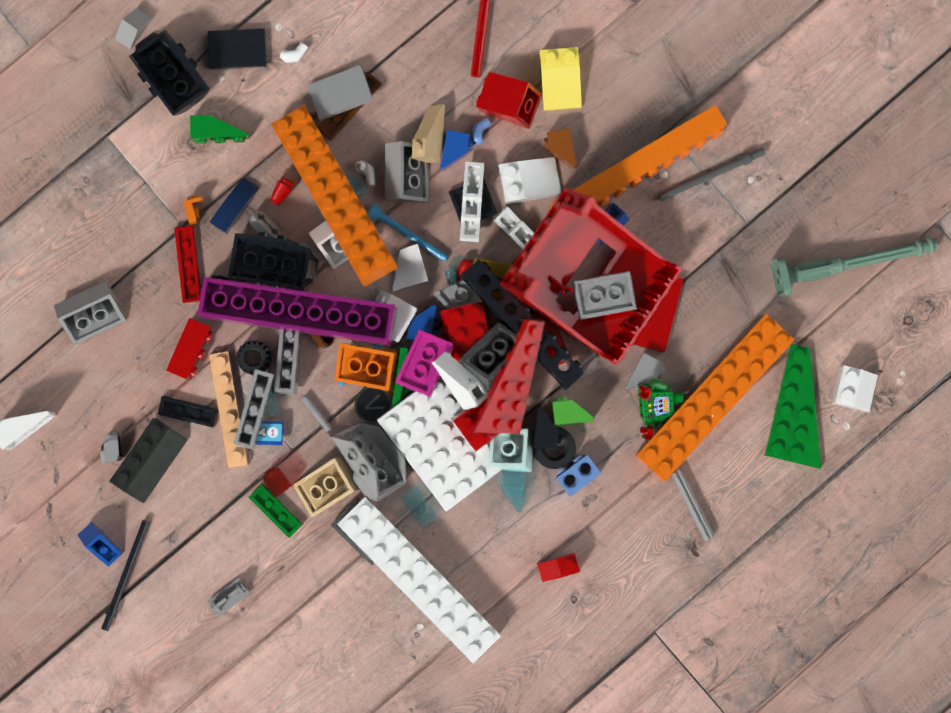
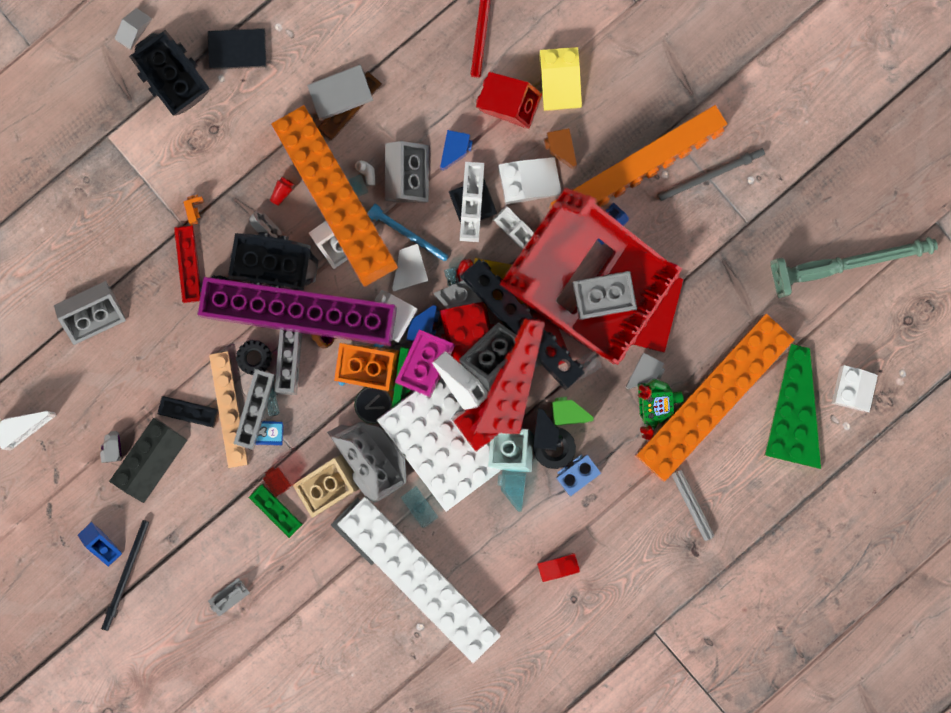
red brick [166,318,213,381] -> none
green slope [190,115,250,144] -> none
dark blue slope [210,177,260,234] -> none
white arm [280,43,308,63] -> none
light grey bar [302,395,334,432] -> none
tan slope [411,104,445,163] -> none
medium blue arm [471,117,492,145] -> none
red hand [550,277,575,300] -> none

